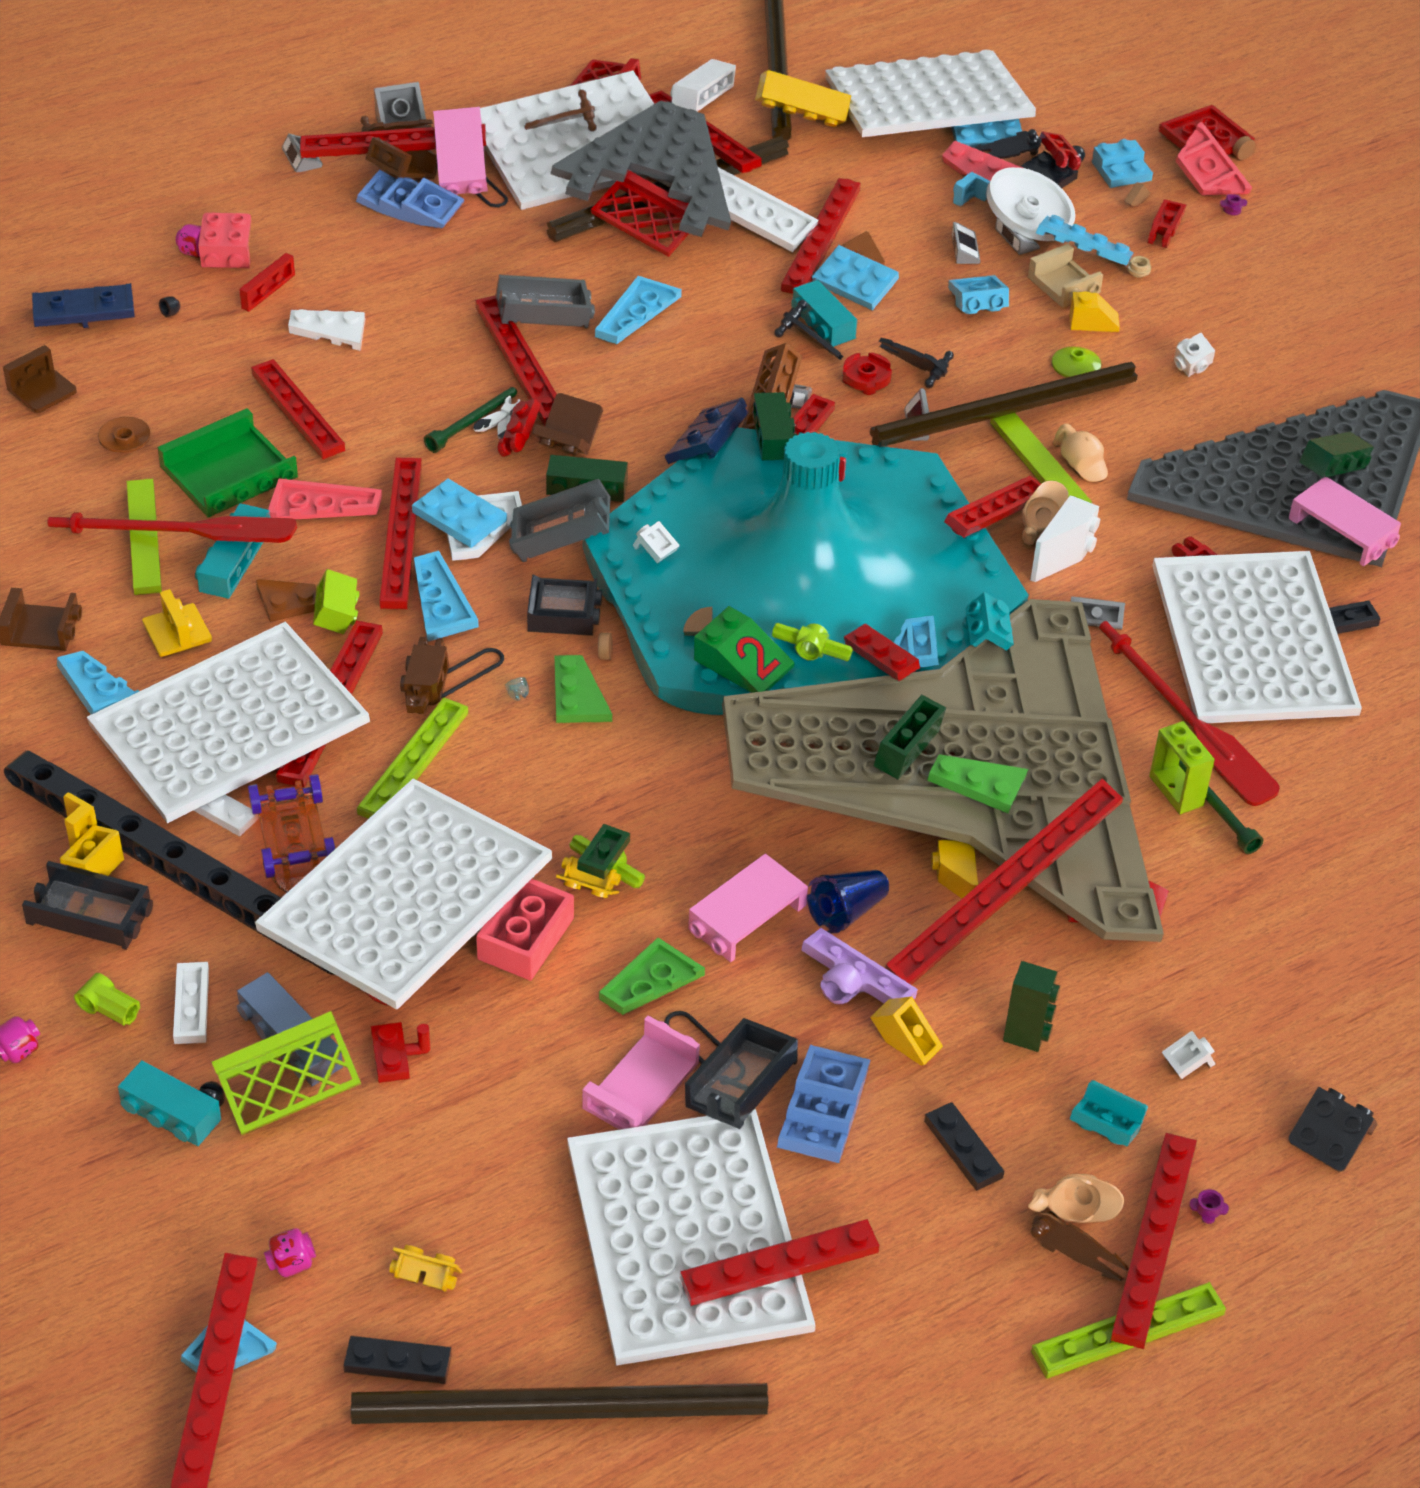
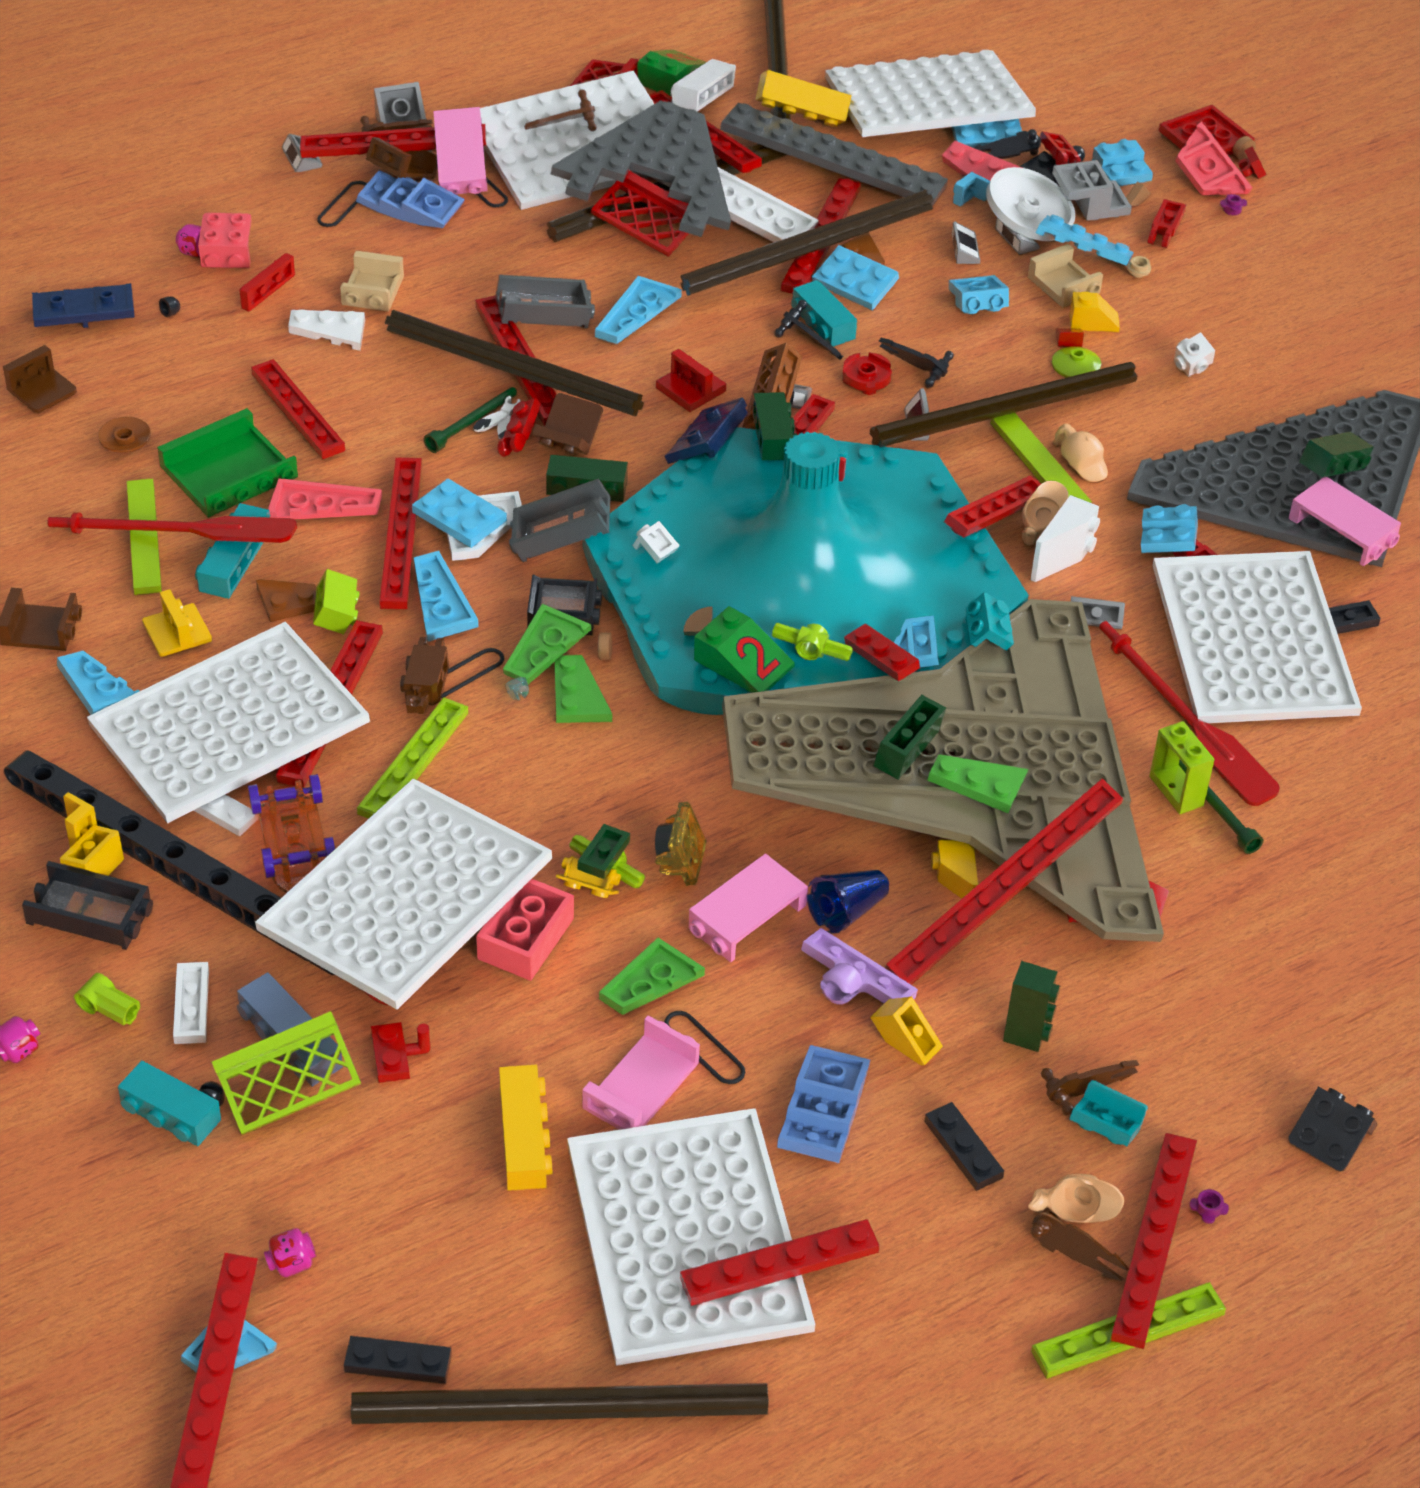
yellow hinge [389,1245,462,1292] -> none
black door [685,1018,798,1129] -> none
white bracket [1162,1031,1215,1079] -> none
none -> black piece [317,181,367,227]
none -> tan panel [340,251,404,312]
none -> dark brown axle [385,310,644,417]
none -> yellow brick [499,1065,552,1191]
none -> bright green wing [503,604,591,685]
none -> green slope [638,50,706,96]
none -> clear yellow piece [655,802,707,886]
none -> red bracket [656,348,727,412]
none -> dark brown axle [680,190,934,296]
none -> dark grey plate [720,103,948,206]
none -> reddish brown piece [1041,1060,1139,1116]
none -> light grey bracket [1053,160,1132,220]
none -> red slope [1056,328,1084,347]
none -> medium azure plate [1141,504,1198,553]
none -> red tile [1238,146,1267,179]

